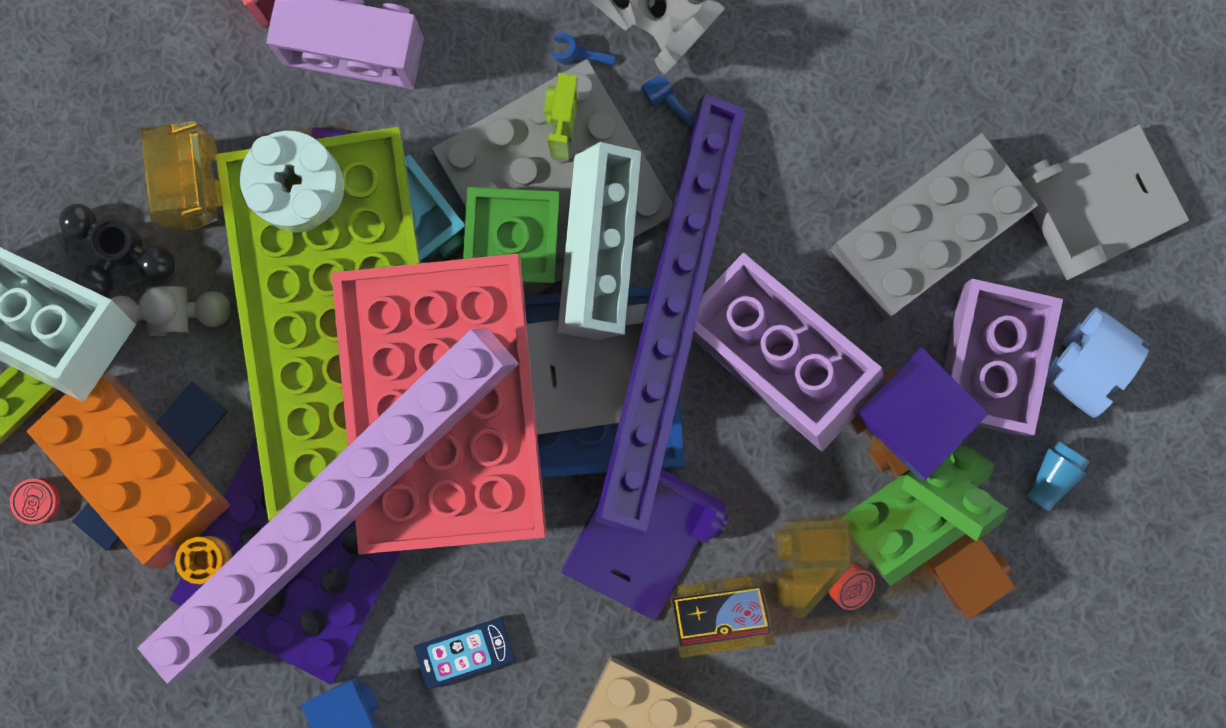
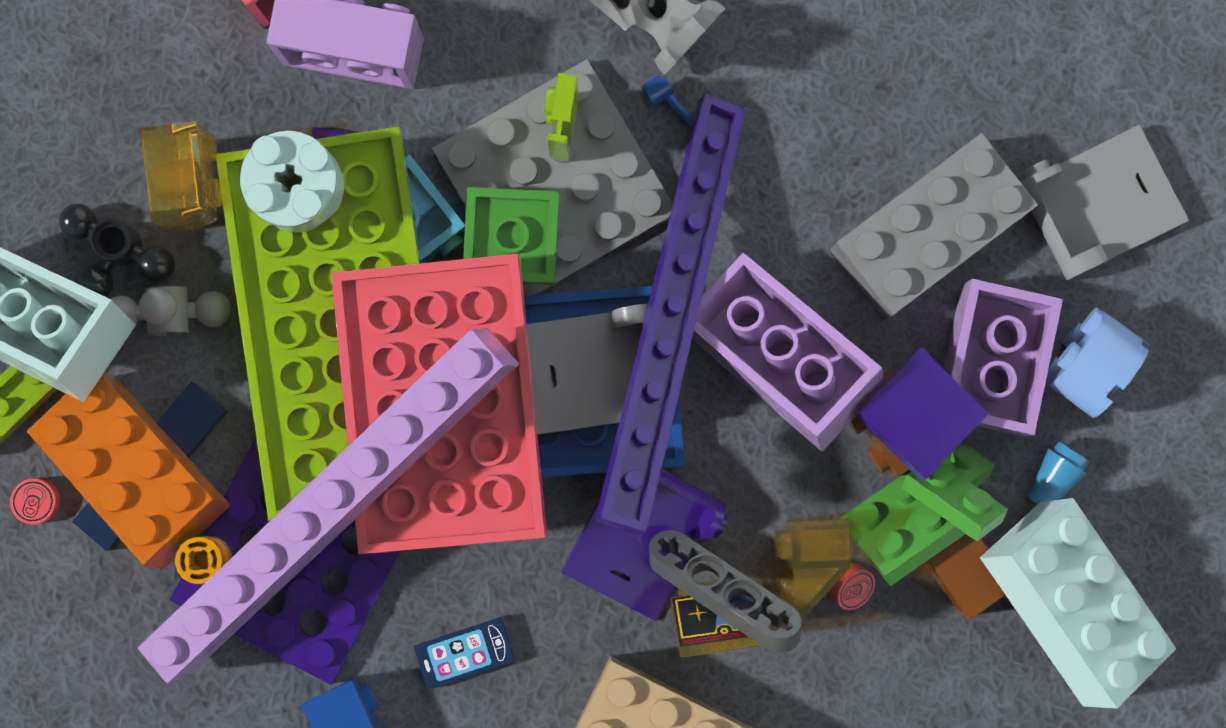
blue hand [551,33,615,66] -> none
light aqua brick [557,142,641,340] -> none
none -> dark grey beam [649,530,802,653]
none -> light aqua brick [980,498,1176,709]

